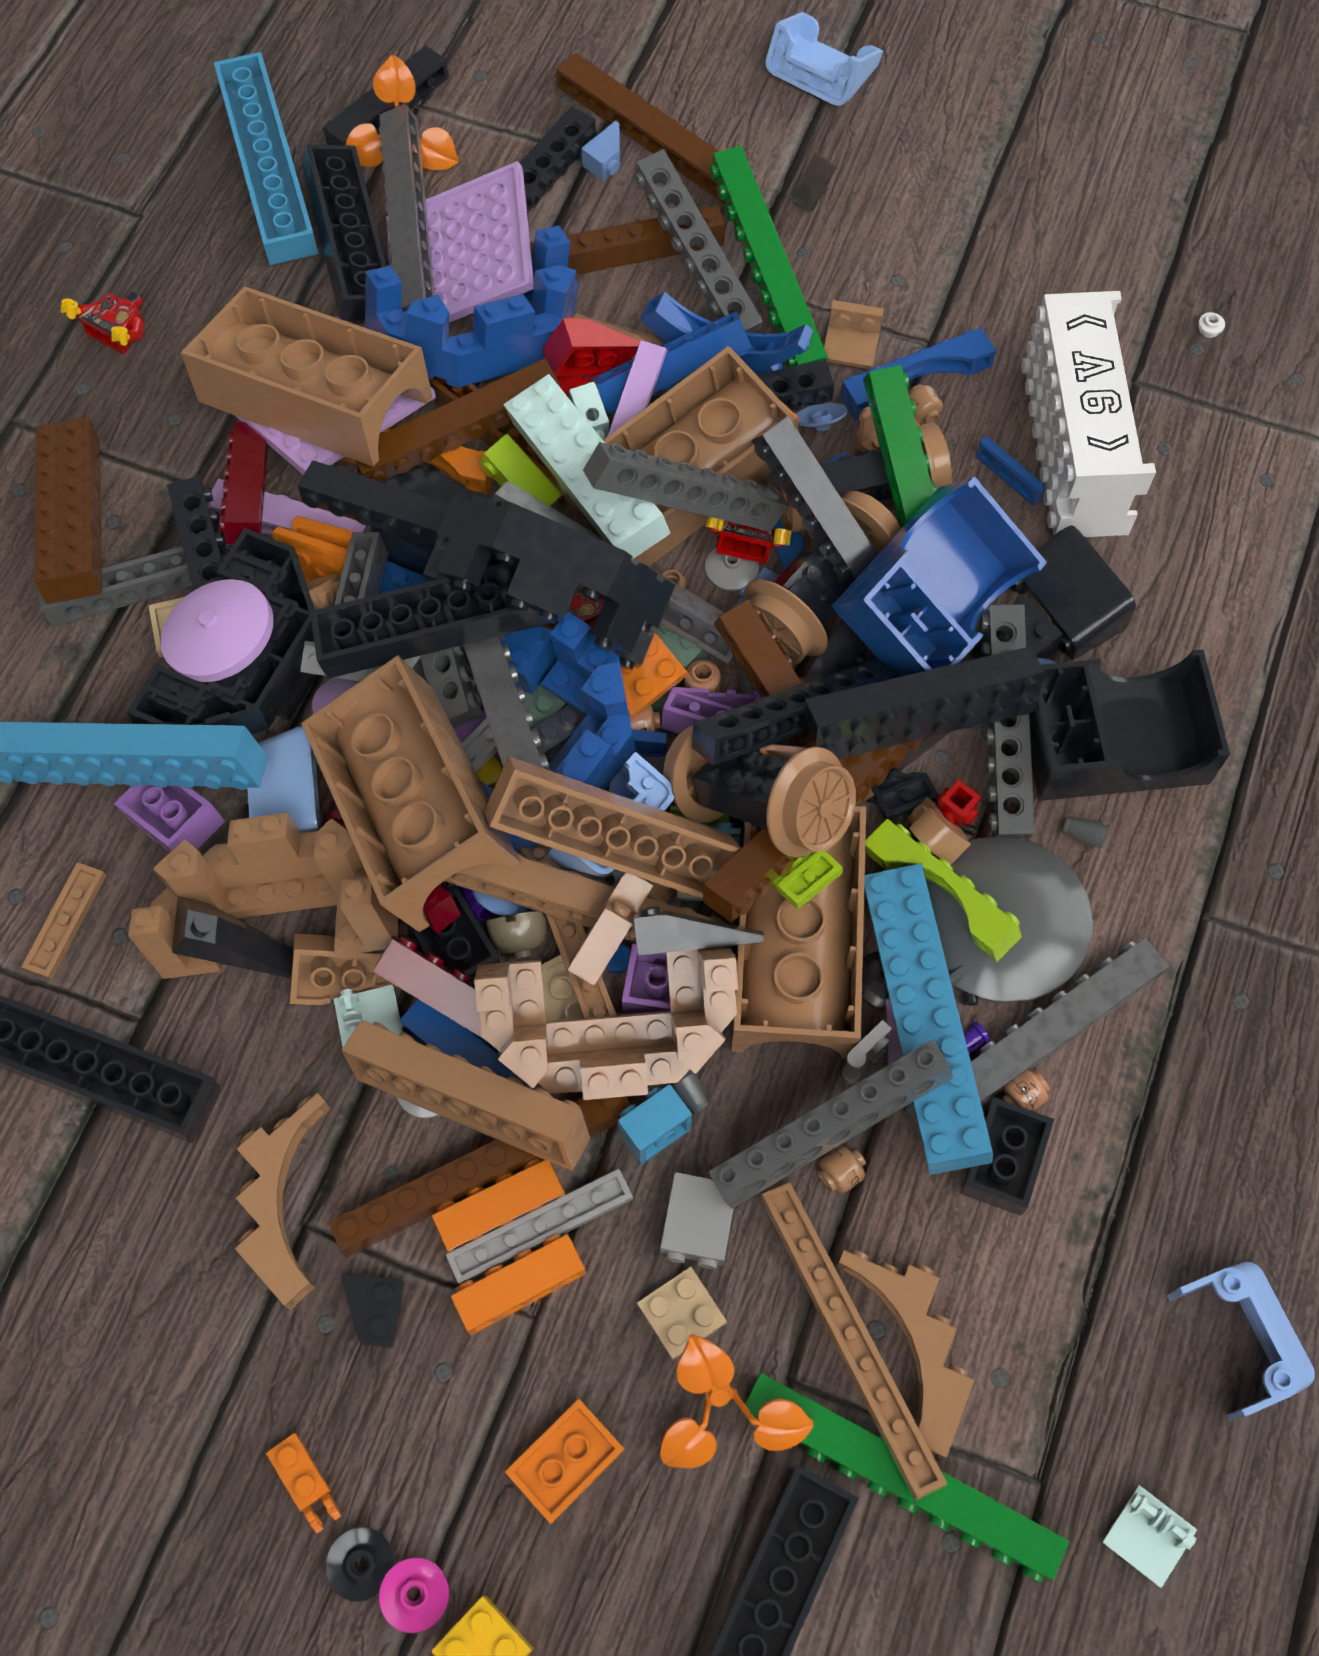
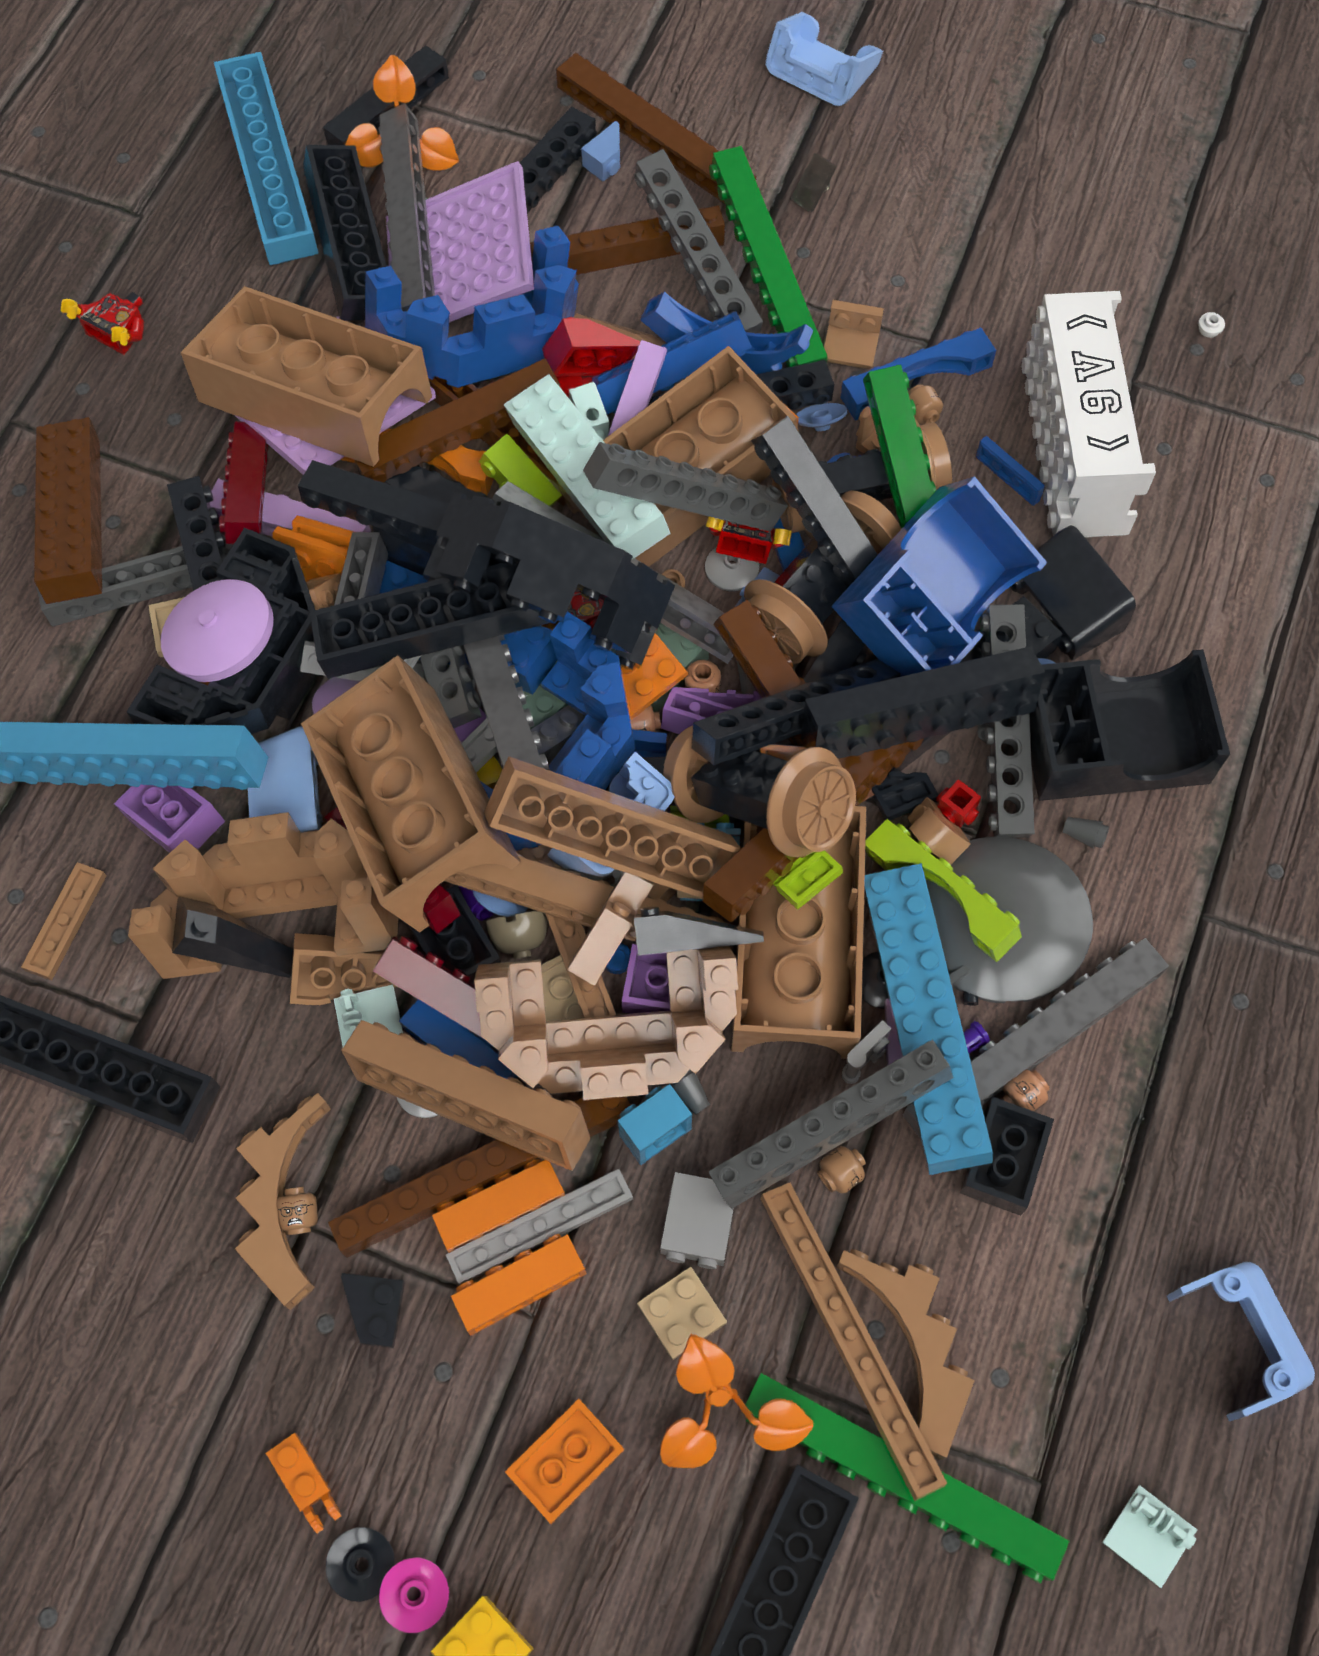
none -> medium nougat head [277,1187,318,1235]

